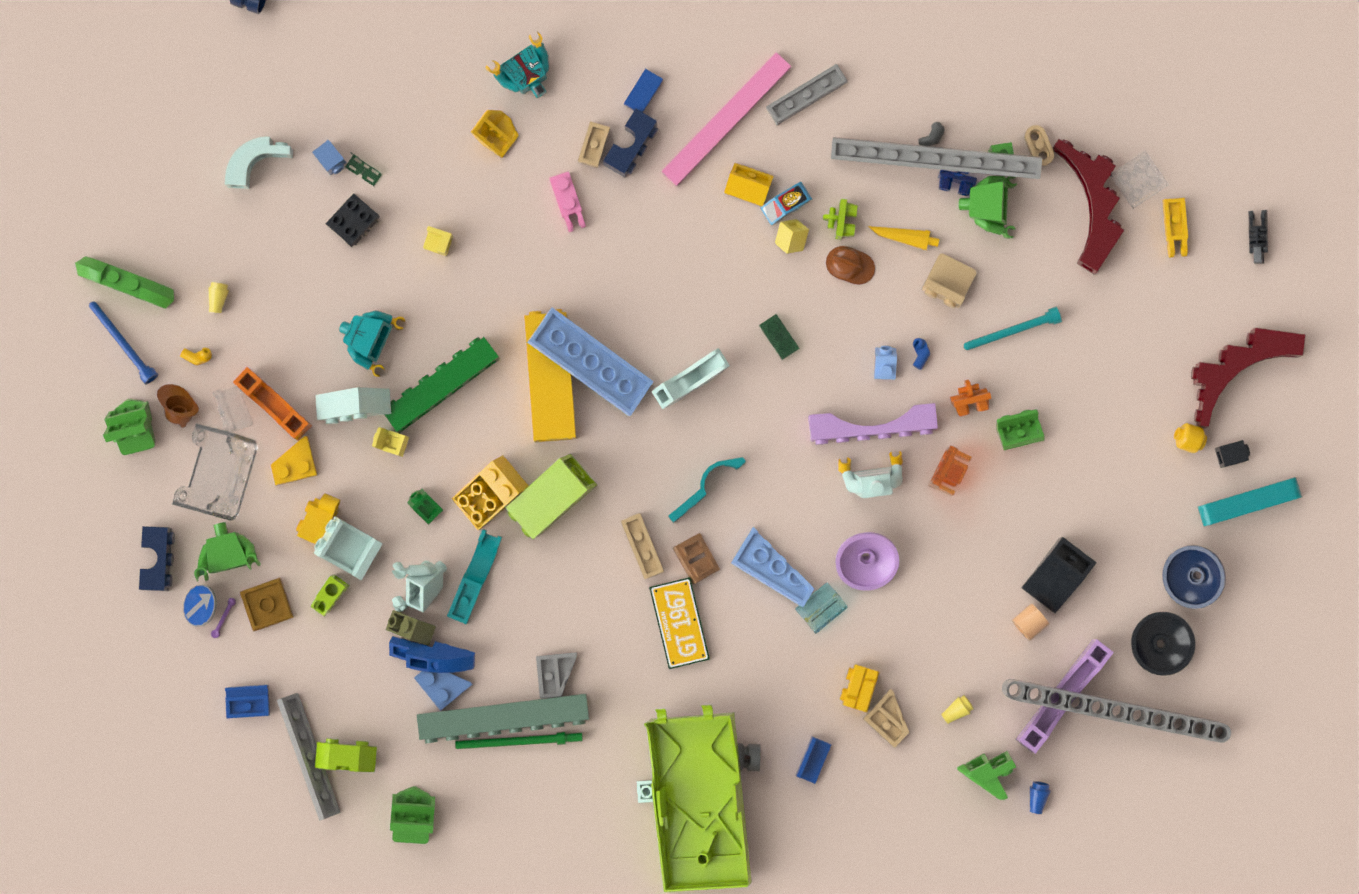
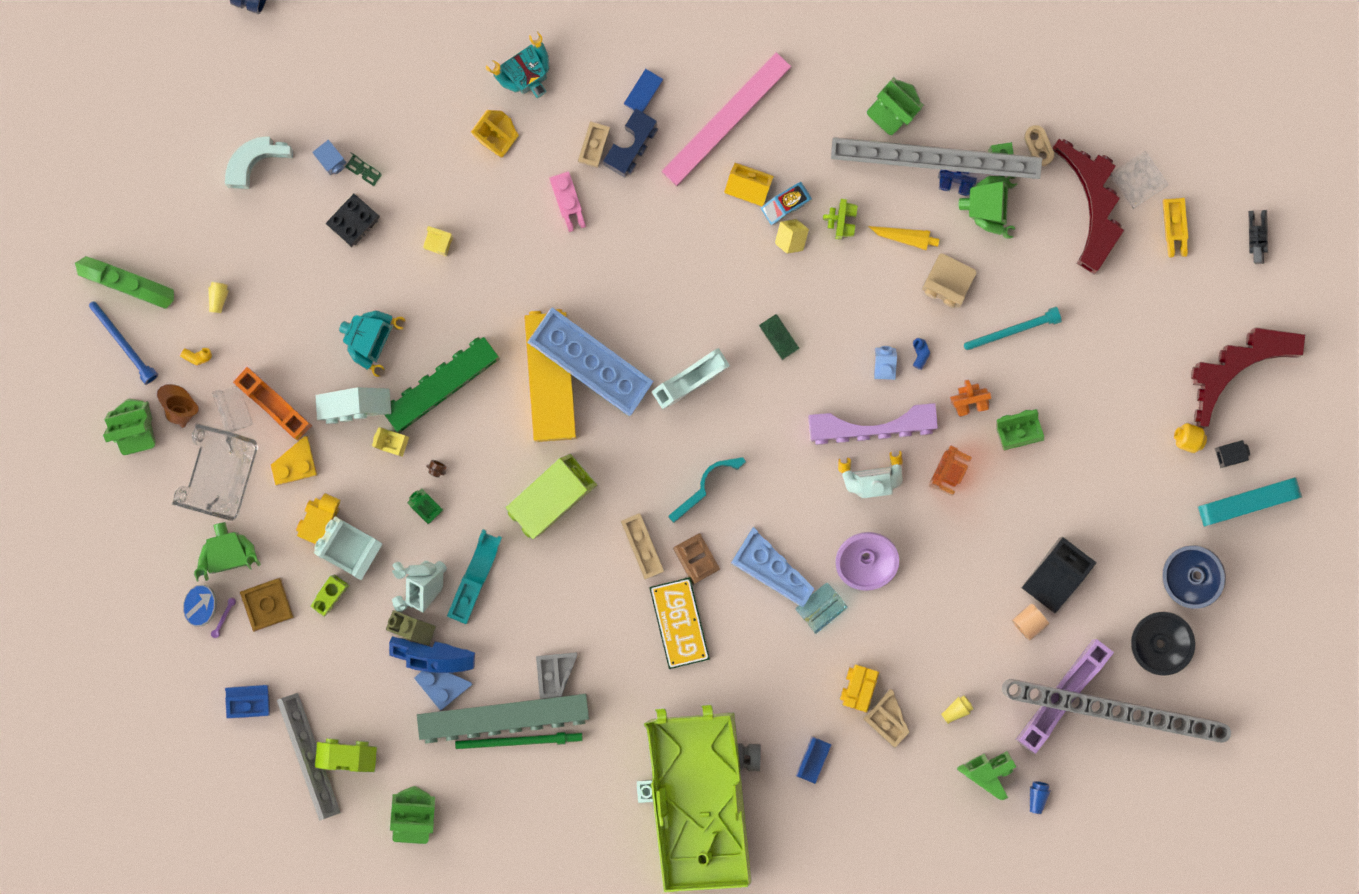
dark blue arch [139,526,175,591] -> none
yellow slope [451,455,528,530] -> none
light grey tile [766,64,848,125] -> none
dark orange piece [826,246,875,285] -> none
dark grey arm [918,122,945,146] -> none
none -> reddish brown plate [426,460,447,478]
none -> bright green piece [867,77,924,135]

